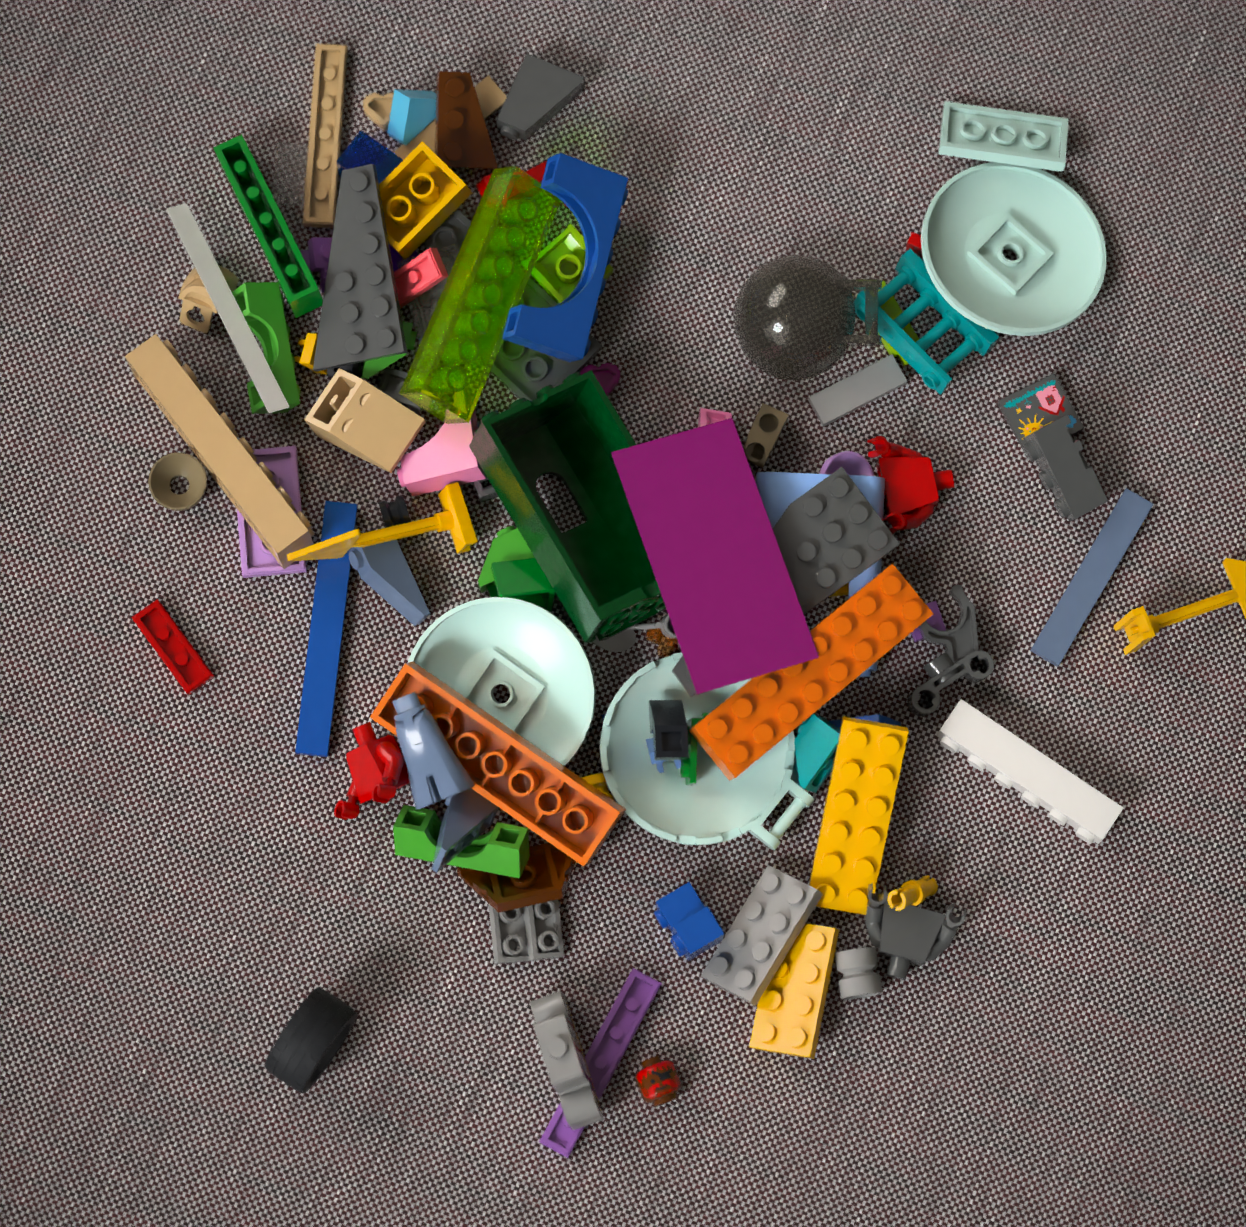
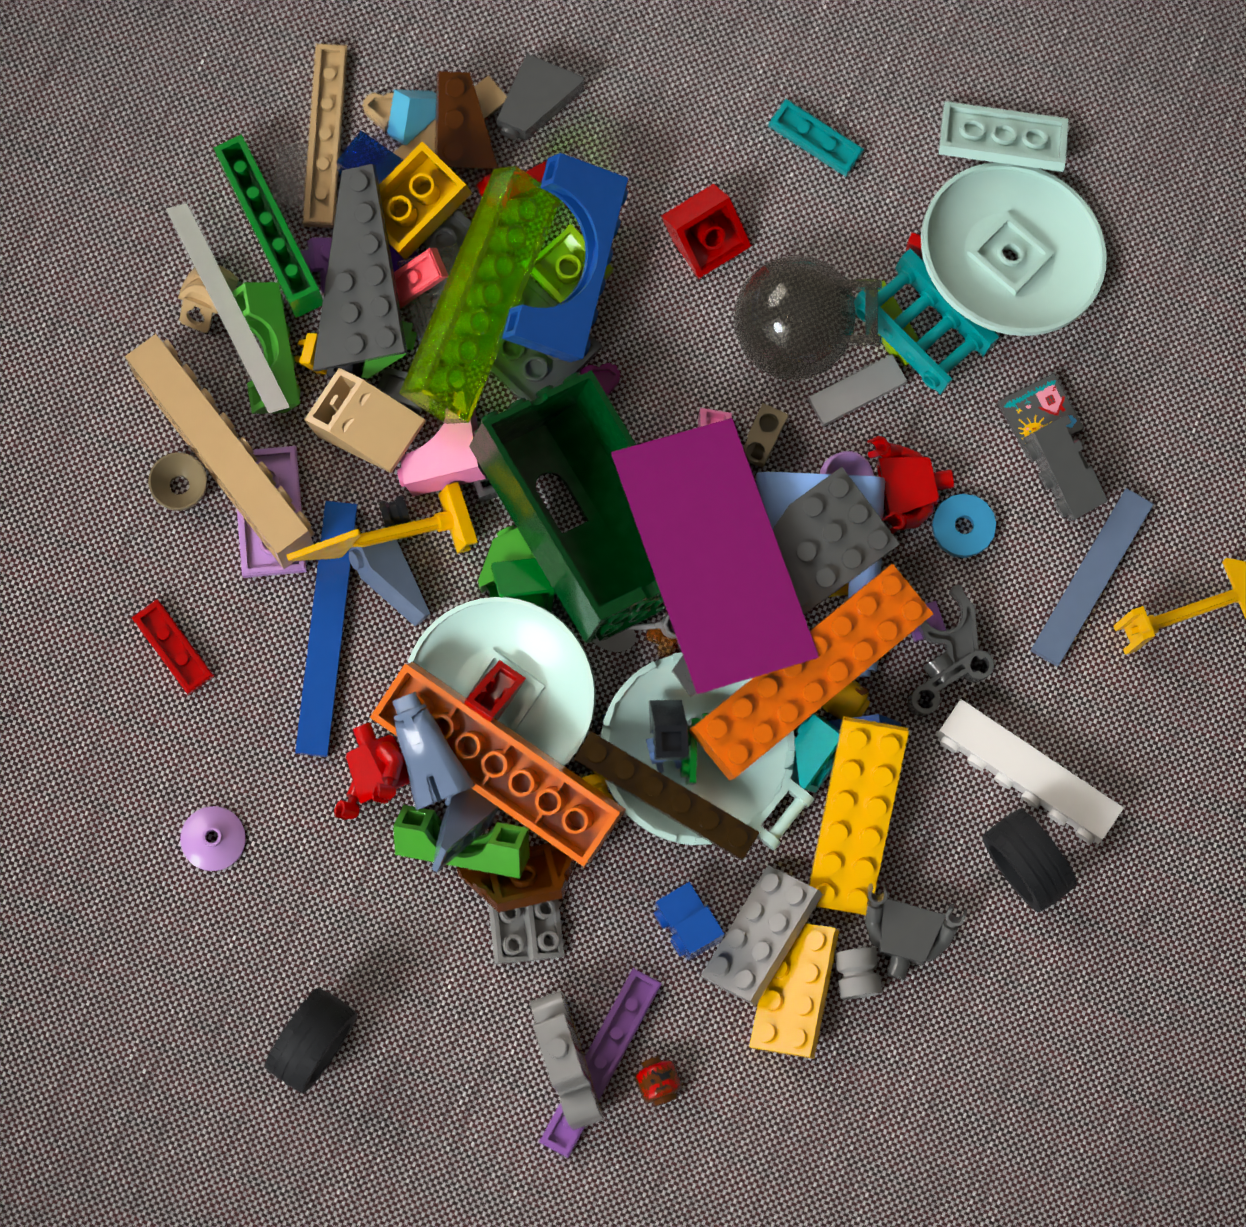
yellow pin [887,875,938,911] -> none
none -> lavender dish [180,806,246,871]
none -> red slope [464,660,526,722]
none -> dark brown plate [574,732,760,861]
none -> red slope [661,183,752,279]
none -> teal tile [768,99,864,177]
none -> yellow head [823,680,870,719]
none -> dark azure tile [932,494,996,558]
none -> black tyre [982,808,1077,913]

